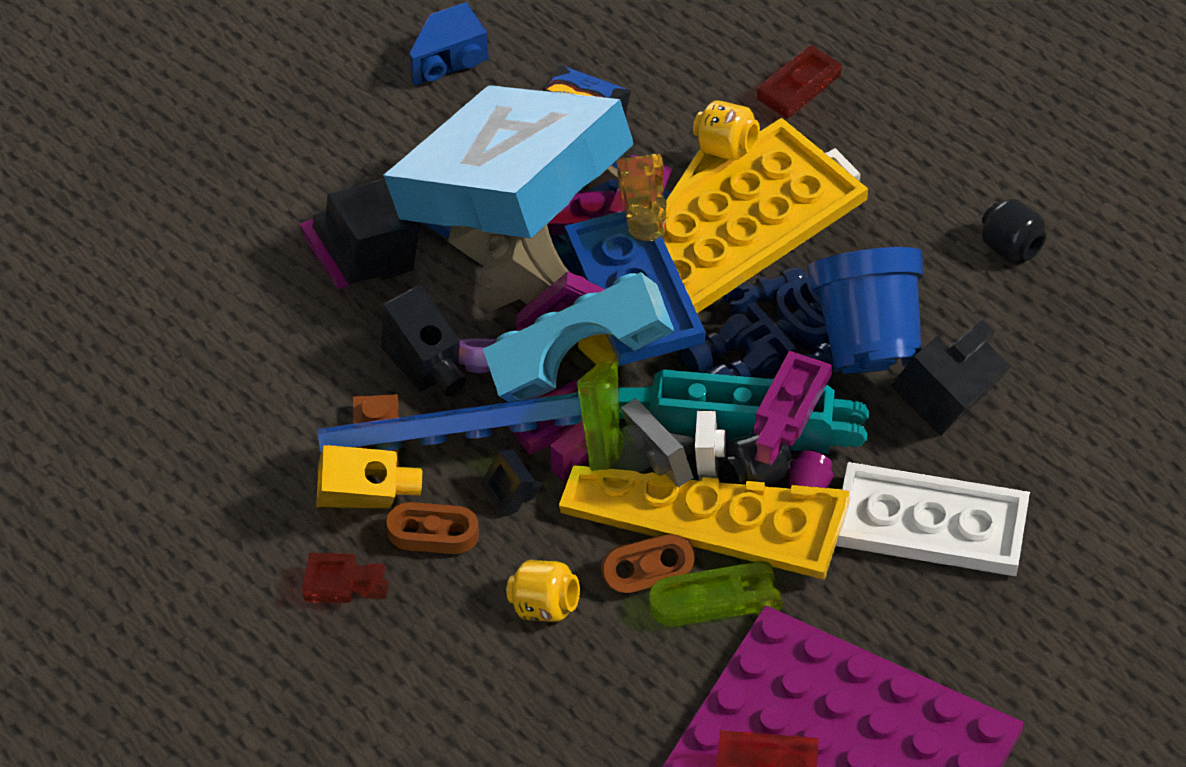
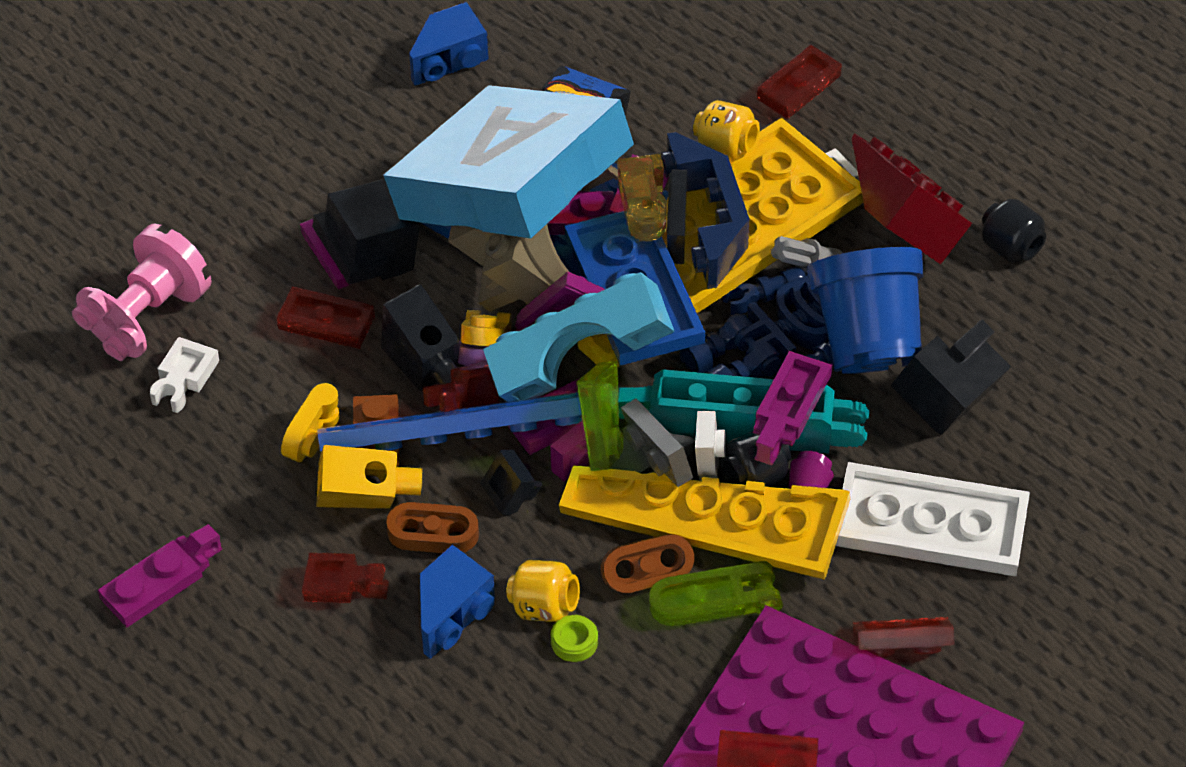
none -> bright pink piece [72,224,212,361]
none -> magenta hinge [98,524,222,628]
none -> white plate [150,337,219,413]
none -> clear red plate [276,286,375,349]
none -> yellow plate [281,383,339,462]
none -> blue slope [420,545,495,659]
none -> clear red plate [423,361,500,412]
none -> yellow plate [460,310,512,346]
none -> lime tile [551,615,598,662]
none -> dark blue slope [661,132,749,289]
none -> black tile [667,170,687,264]
none -> light grey axle [771,236,843,273]
none -> dark red slope [851,133,972,264]
none -> clear red plate [853,617,954,657]

